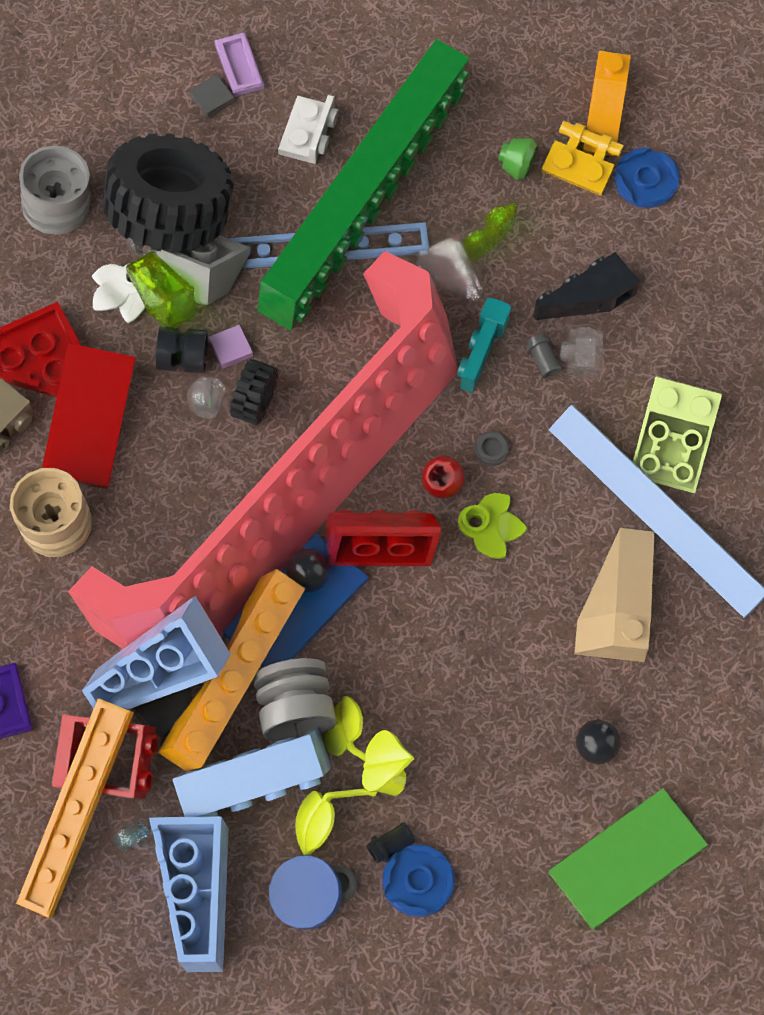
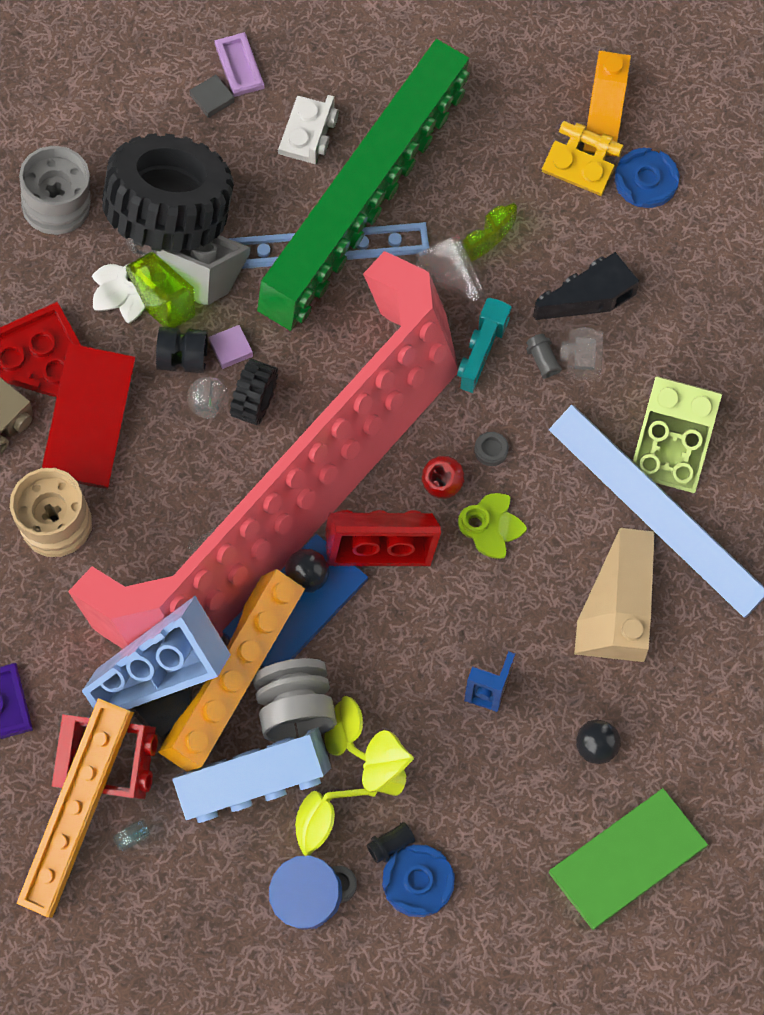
light blue wedge [149,816,229,972] -> none
bright green cone [498,138,538,181] -> none
none -> blue panel [464,651,515,712]

